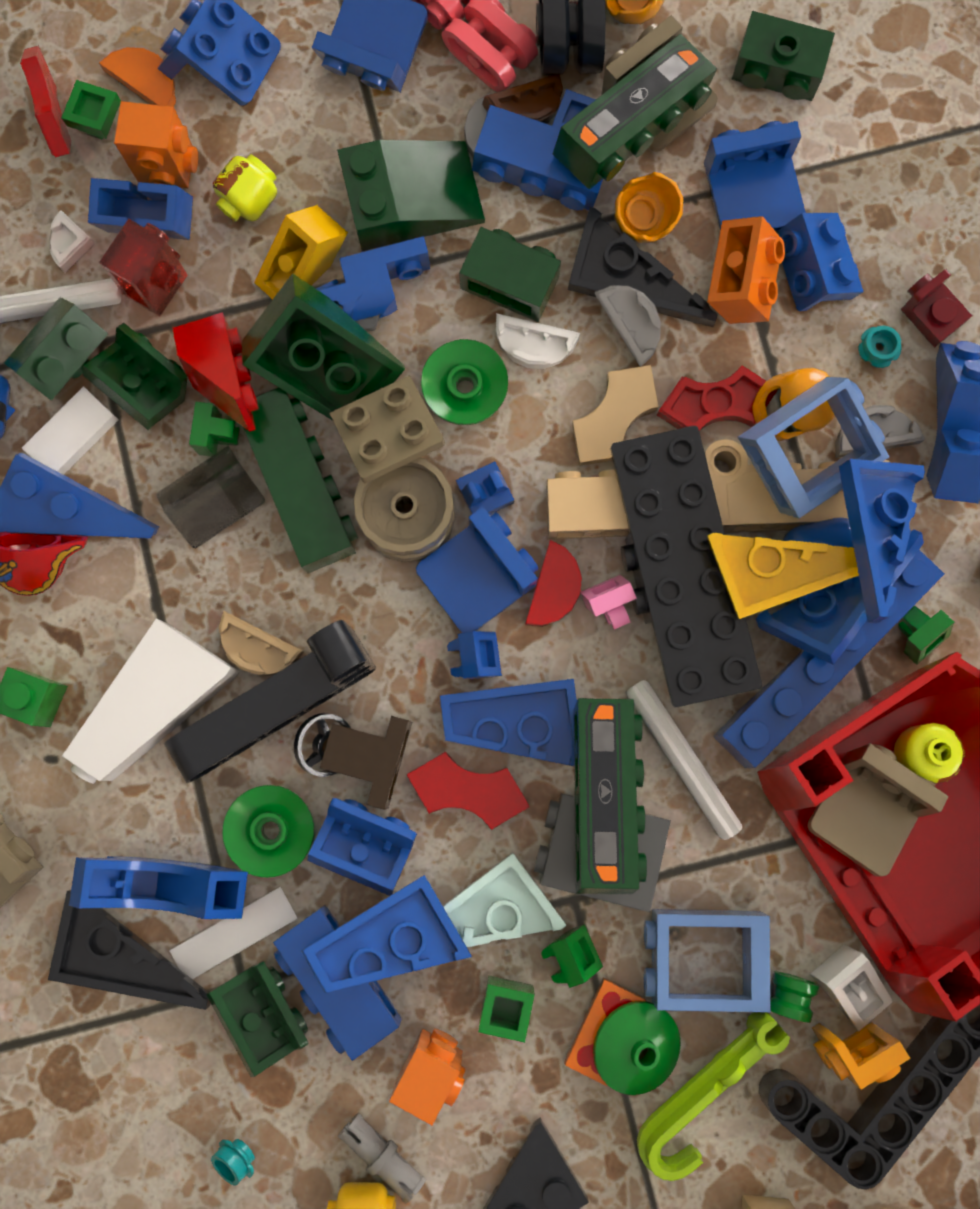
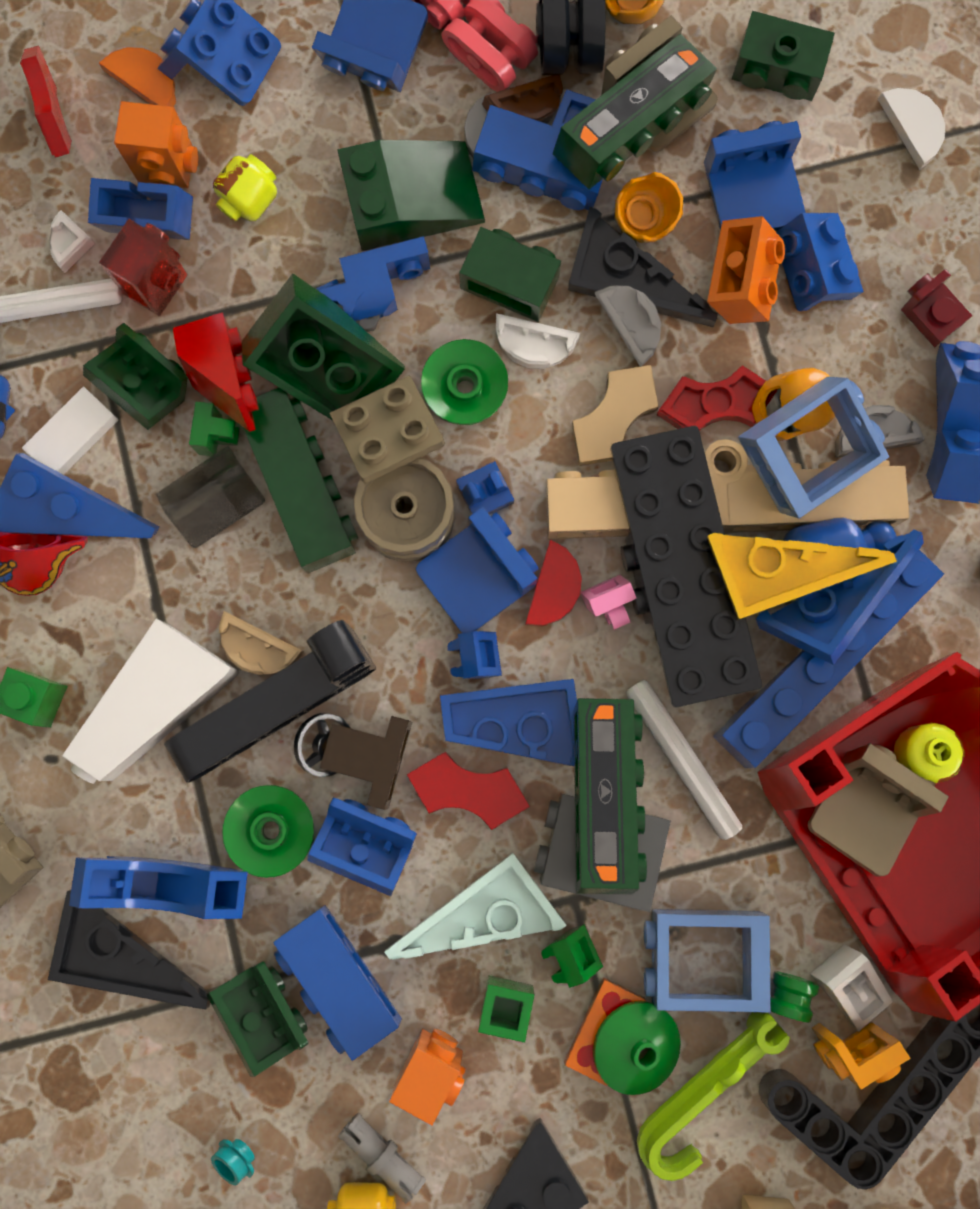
dark green brick [4,297,108,401] -> none
green tile [61,80,121,140] -> none
white sticker [169,887,298,979] -> none
yellow slope [254,205,348,300] -> none
blue wing [301,875,472,993] -> none
blue wing [839,459,925,623] -> none
teal plate [858,325,902,368] -> none
green tile [898,606,955,665] -> none
none -> white tile [878,88,945,170]

